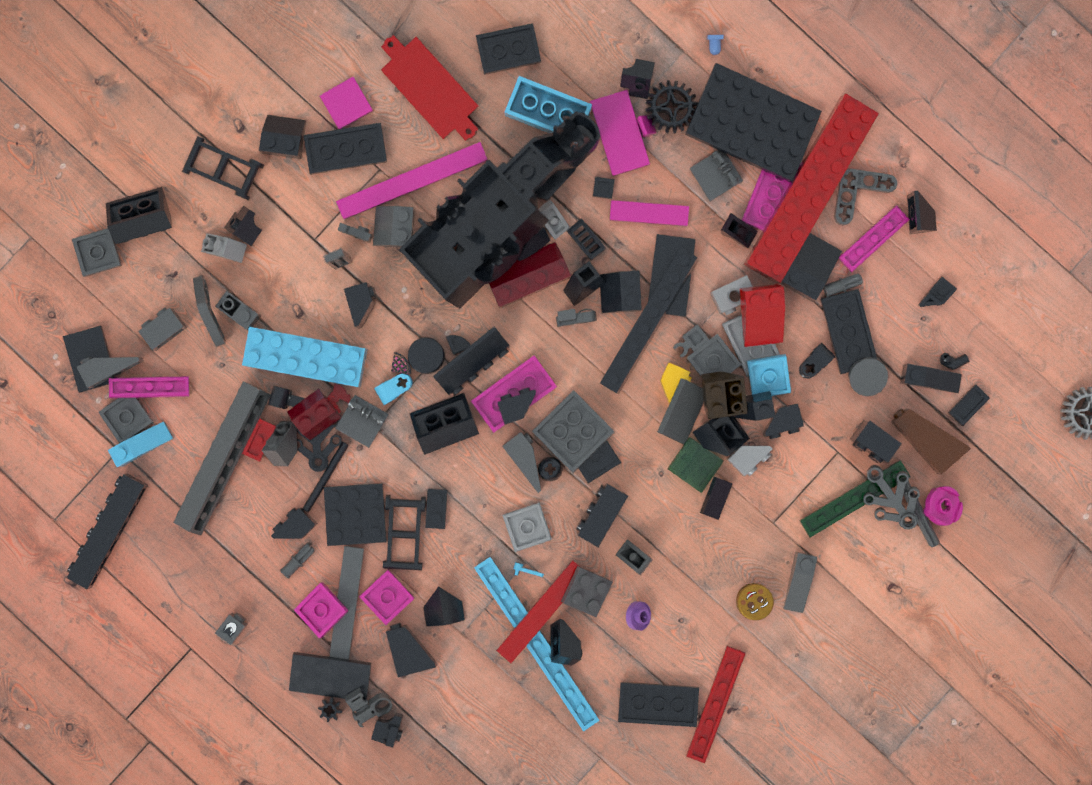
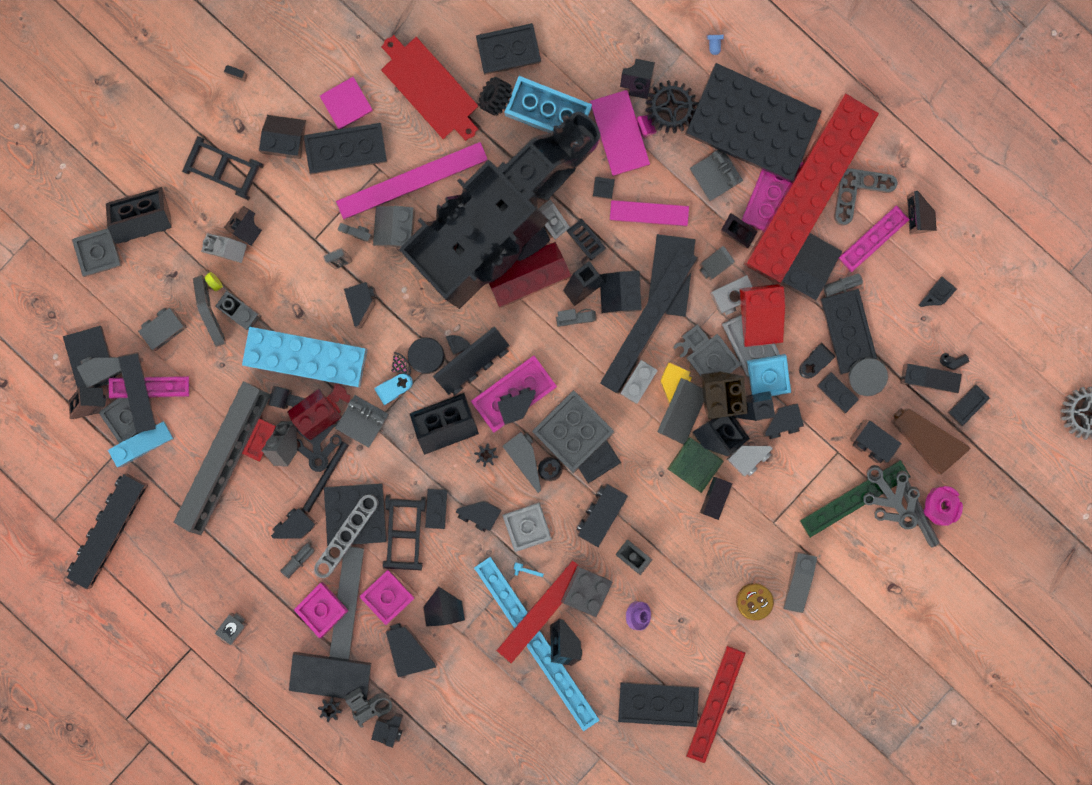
none -> black slope [69,387,106,419]
none -> black tile [118,352,156,433]
none -> neon yellow tile [205,272,223,291]
none -> black tile [224,65,247,82]
none -> light grey beam [314,494,379,578]
none -> black slope [456,500,501,532]
none -> black gear [474,443,499,467]
none -> black tyre [478,77,512,116]
none -> light grey brick [620,360,658,404]
none -> dark grey slope [699,246,735,280]
none -> black plate [817,372,859,414]

